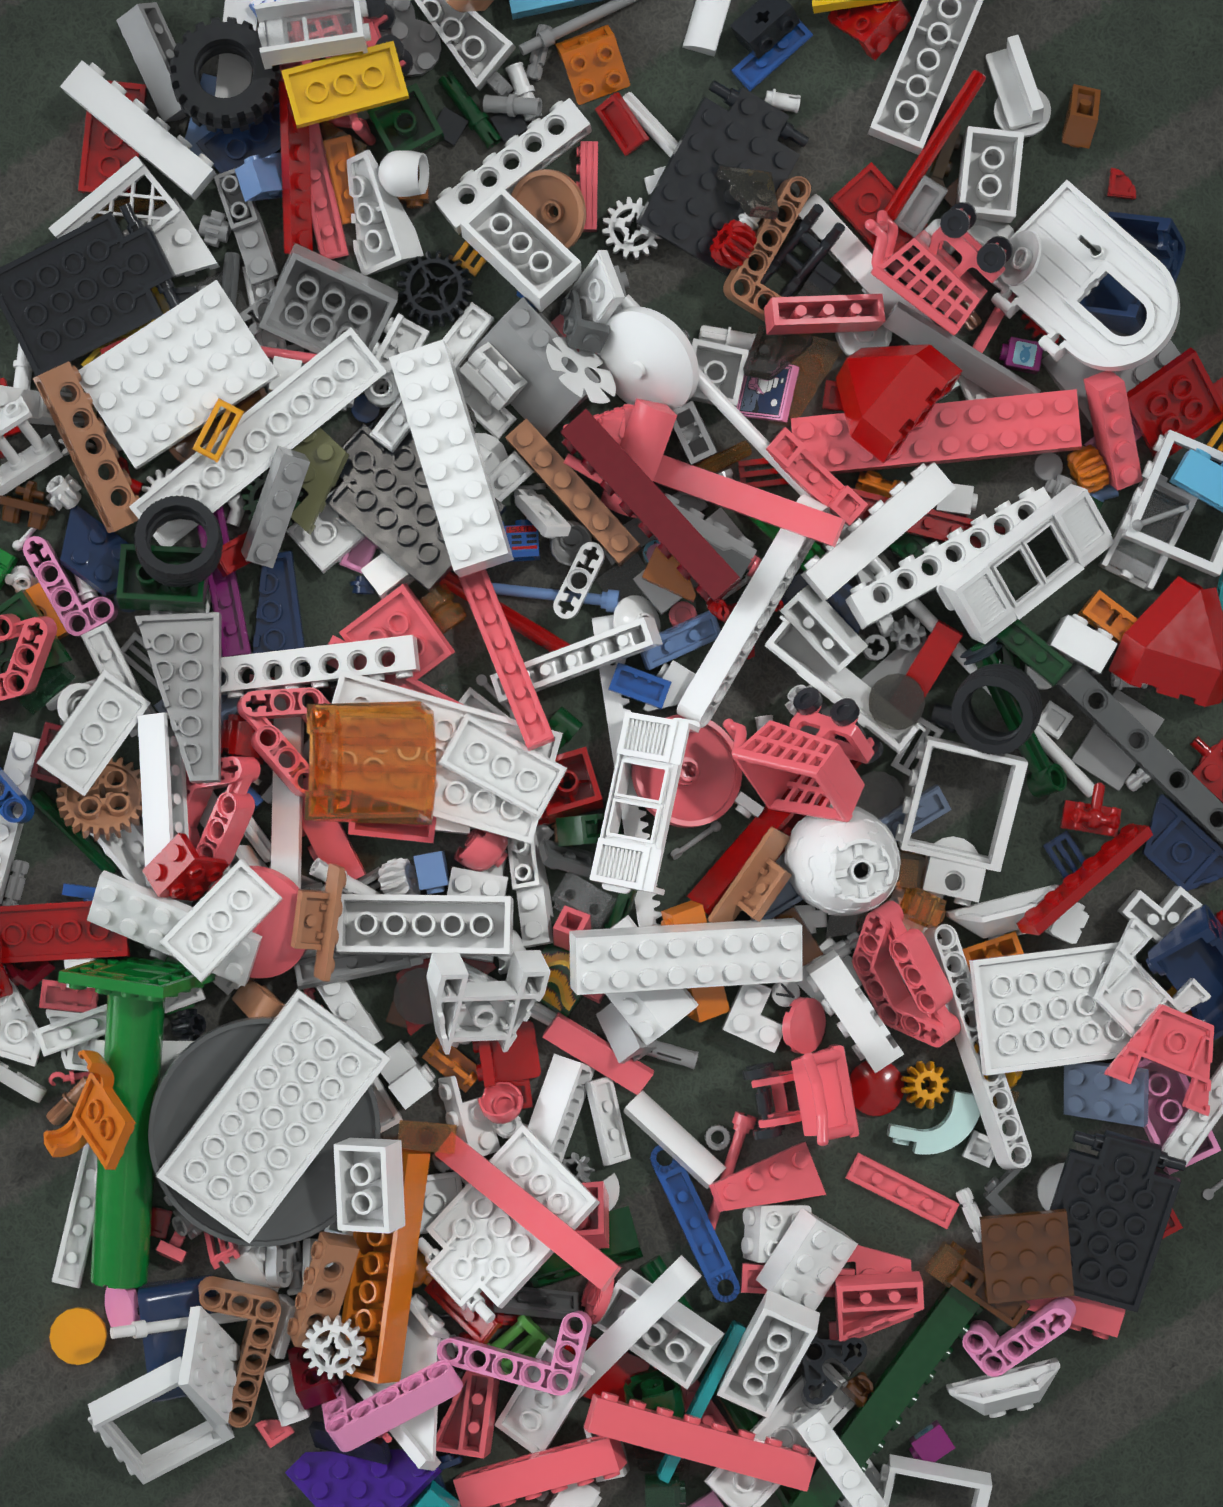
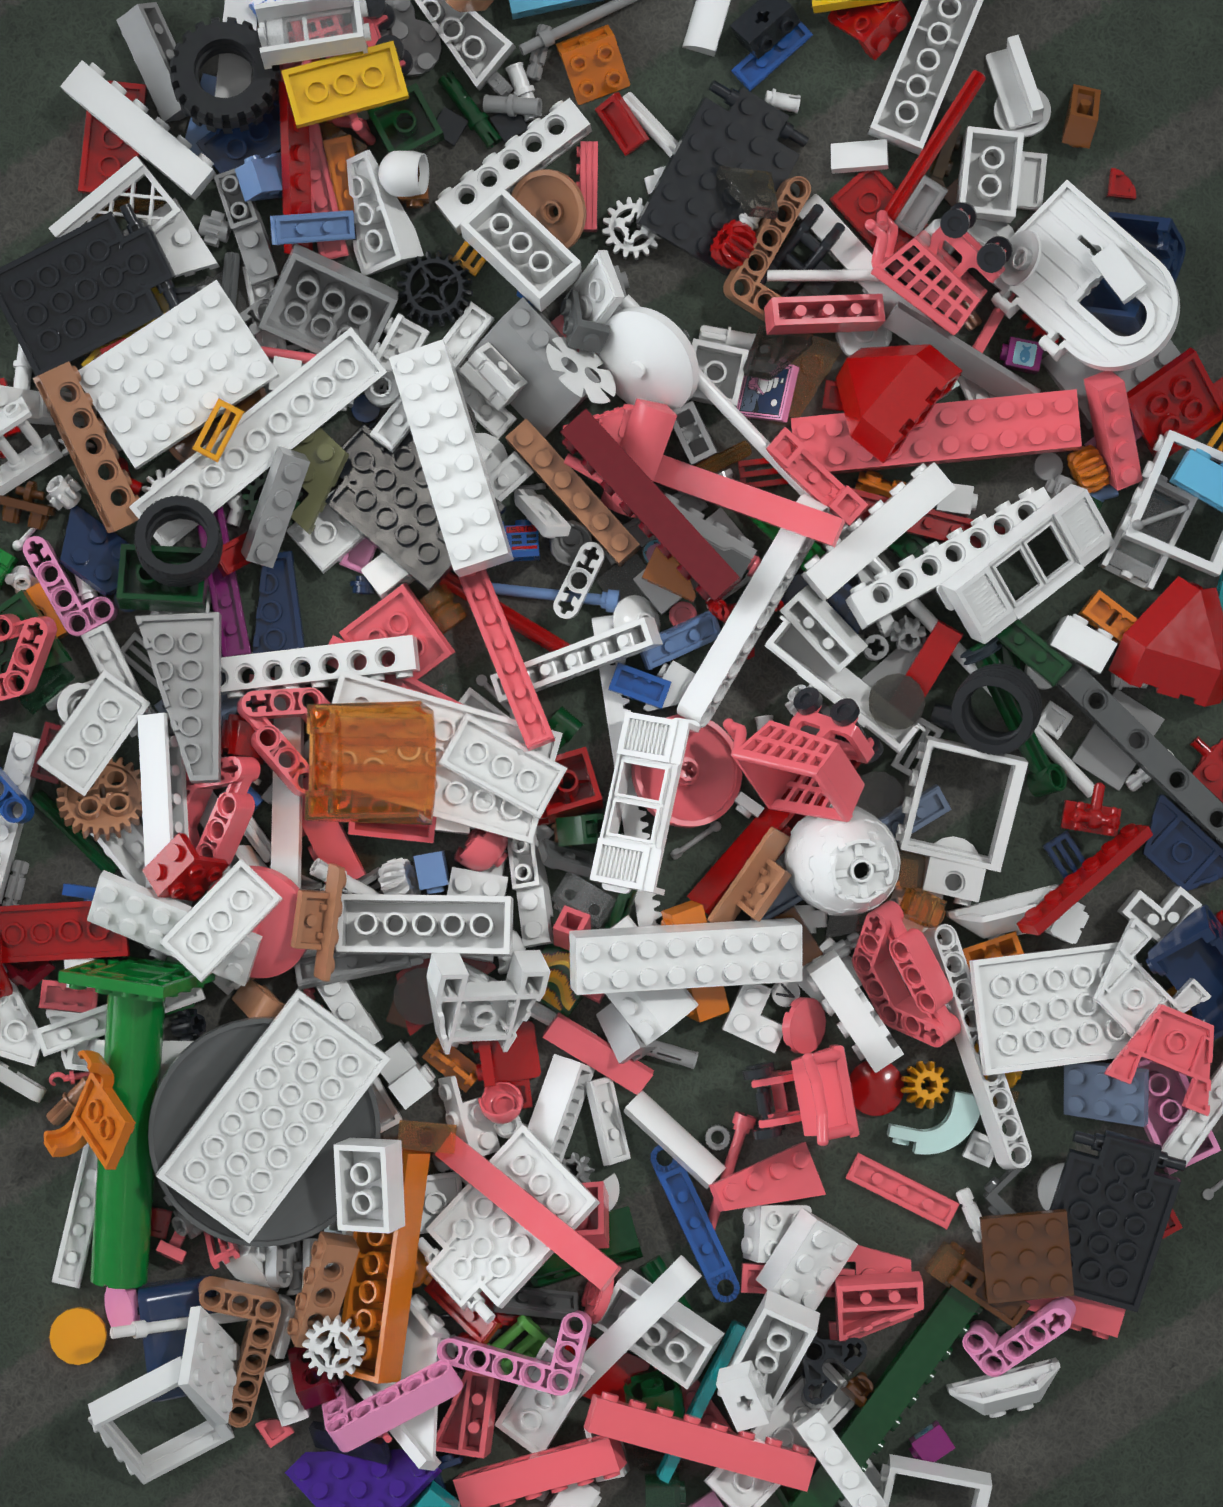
none -> medium blue tile [270,210,355,245]
none -> white brick [716,1360,774,1432]
none -> white bar [767,270,880,281]
none -> white tile [831,139,889,174]
none -> white tile [1016,151,1048,211]
none -> white tile [1090,241,1148,305]

